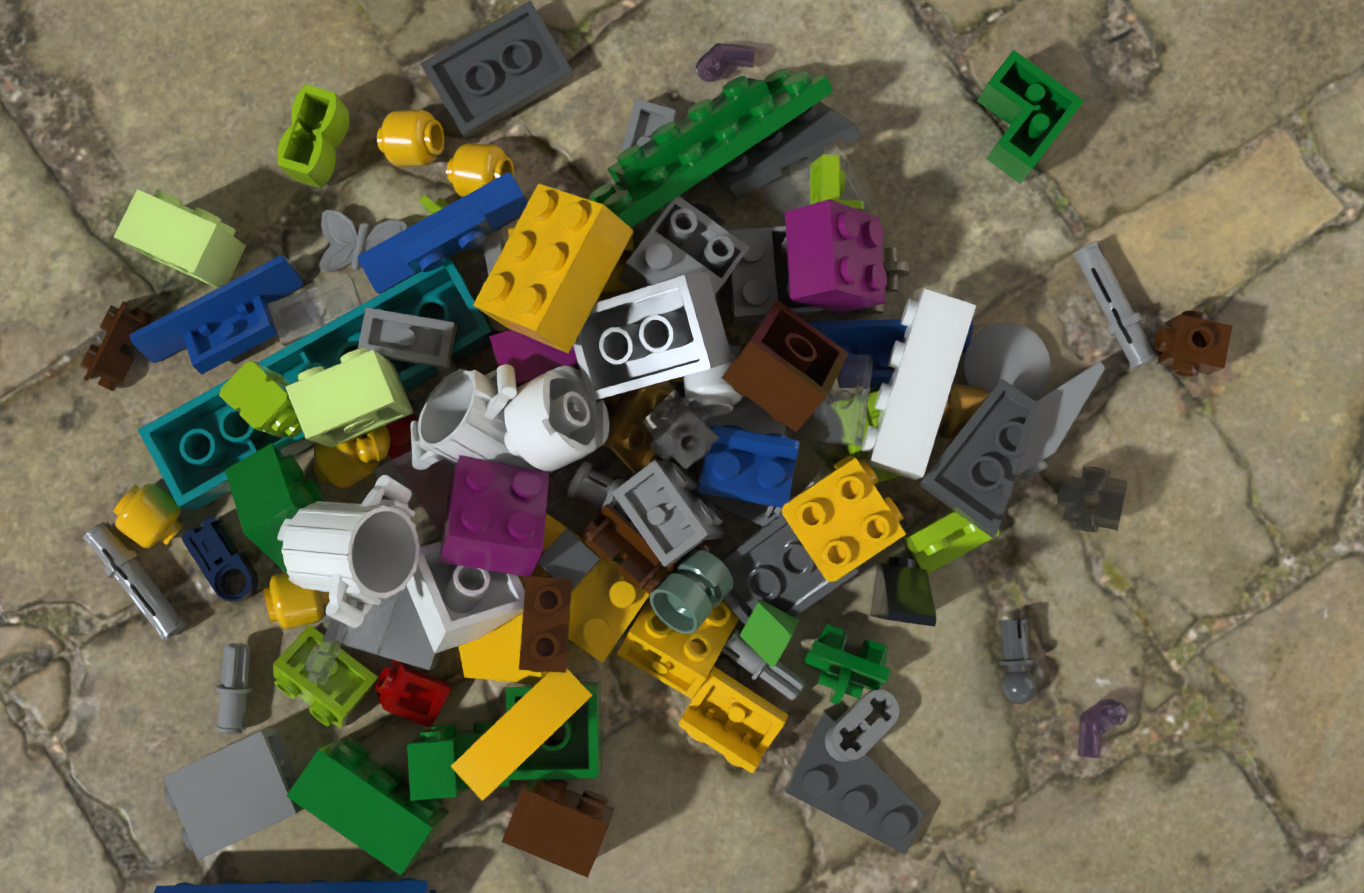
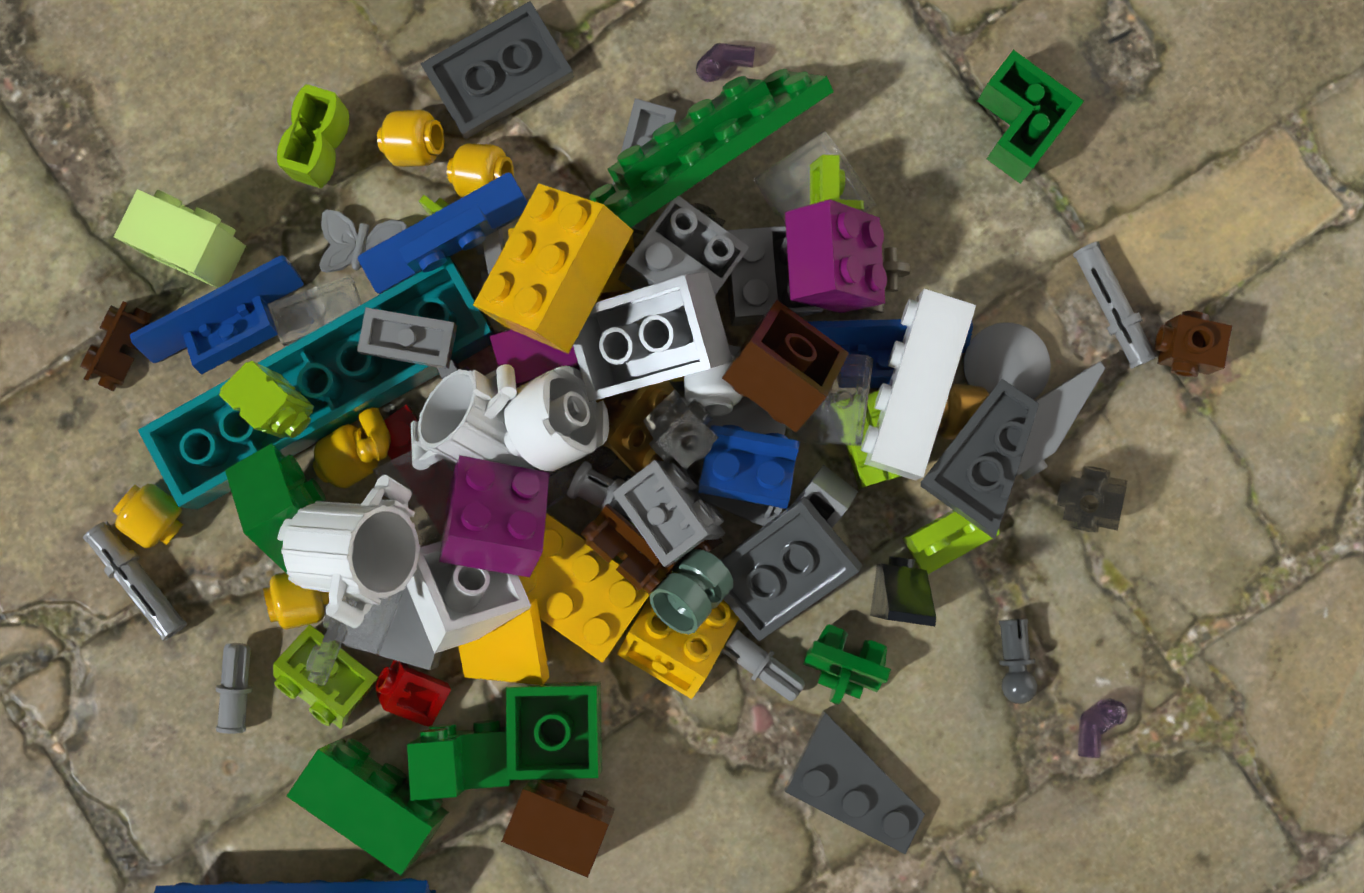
light grey brick [162,726,304,860] -> none
dark blue piece [182,517,258,602] -> none
yellowish green brick [285,348,414,448] -> none
yellow slope [451,668,592,801] -> none
reddish brown hinge [519,576,572,673] -> none
dark grey tile [537,528,601,592] -> none
yellow bracket [678,666,788,773] -> none
dark grey wing [712,101,861,198] -> none
bright green slope [740,599,799,667] -> none
yellow bracket [781,456,906,582] -> none
light grey beam [825,689,900,762] -> none

